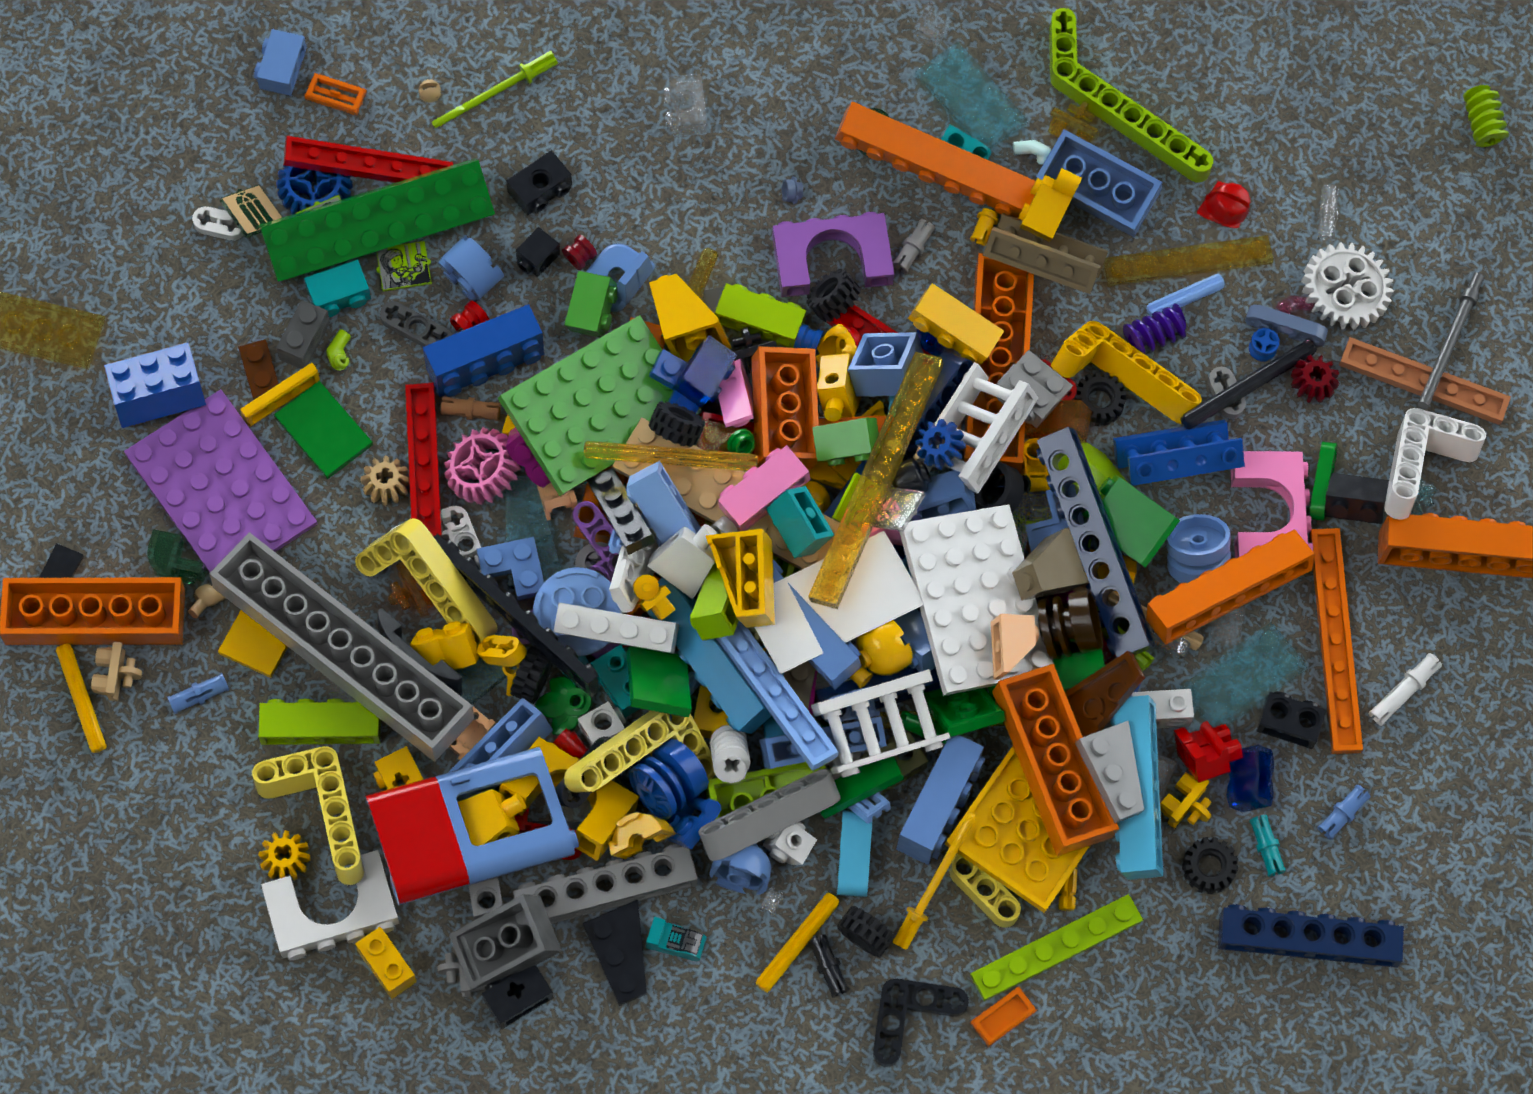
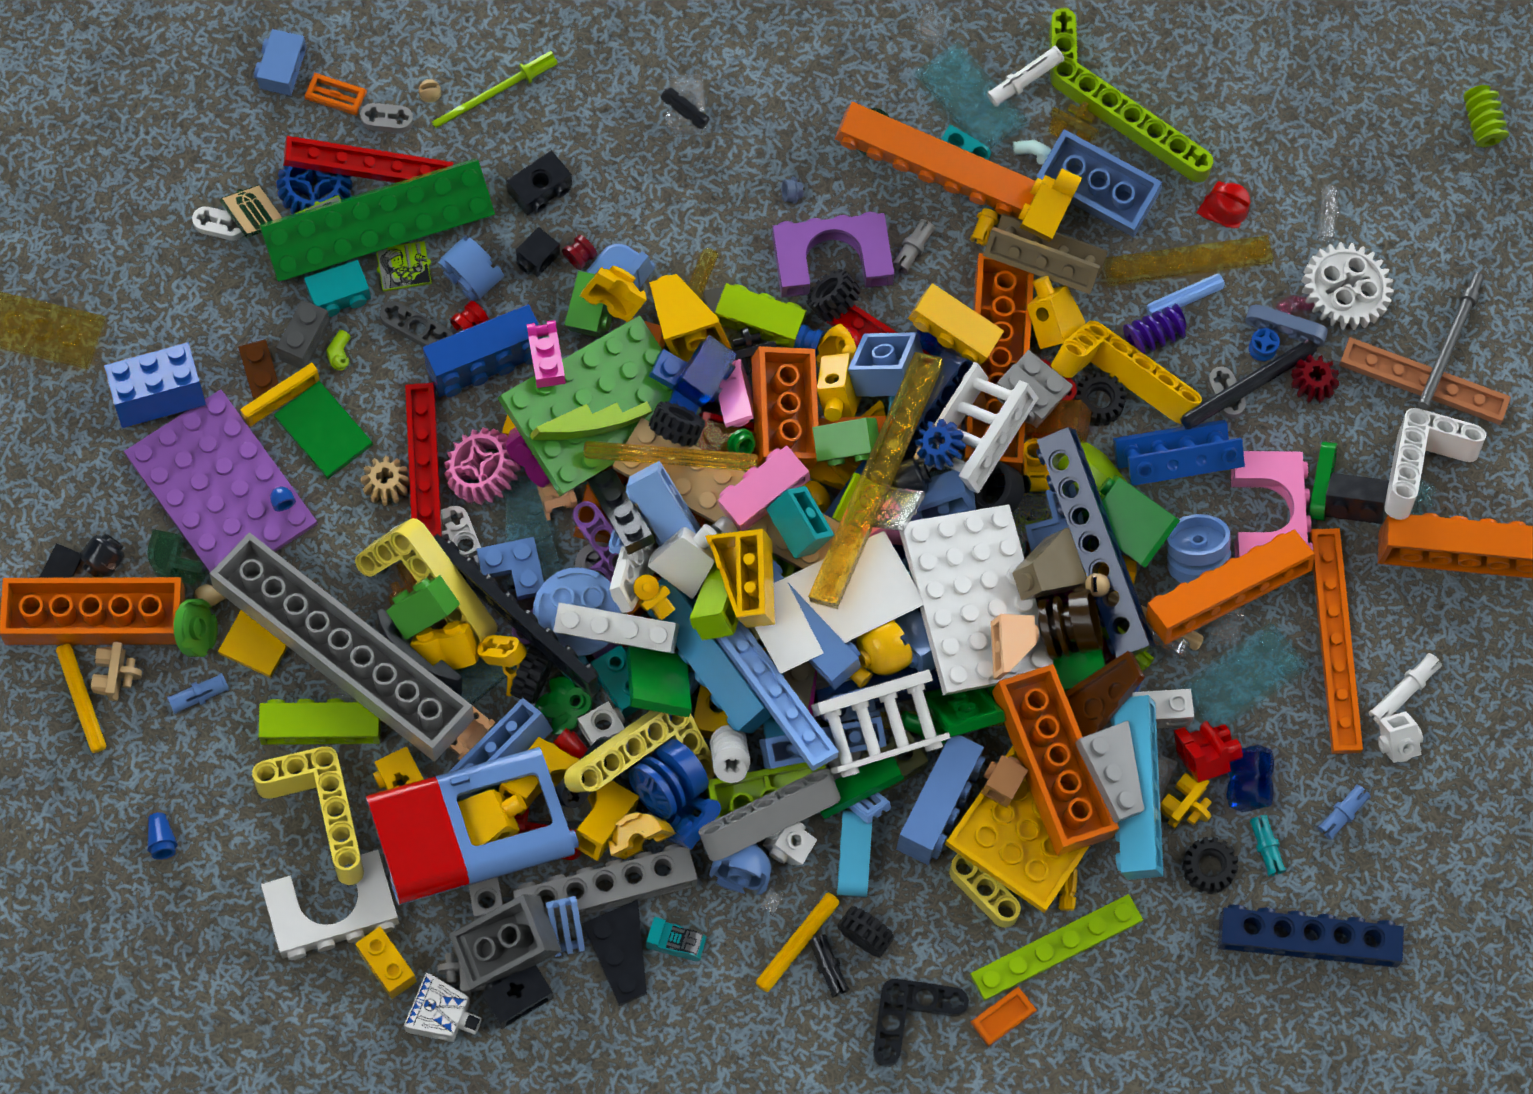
yellow gear [259,830,311,880] -> none
medium nougat pin [441,396,501,421] -> none
yellow piece [892,812,976,950] -> none
black brick [1256,691,1326,749] -> none
none -> black head [80,533,125,578]
none -> blue cone [148,812,178,860]
none -> bright green tile [174,599,218,657]
none -> blue hinge [270,486,296,512]
none -> light grey beam [360,103,414,133]
none -> bright green brick [386,575,460,640]
none -> torso [404,973,482,1042]
none -> plate [527,320,566,388]
none -> lime slope [530,401,652,440]
none -> light blue tile [545,896,585,957]
none -> yellow cylinder [580,266,647,322]
none -> black axle [660,87,710,129]
none -> medium nougat brick [981,755,1028,808]
none -> white pin [987,46,1064,107]
none -> yellow torso [1027,276,1086,349]
none -> tan hinge [1085,573,1110,597]
none -> white brick [1378,712,1423,763]

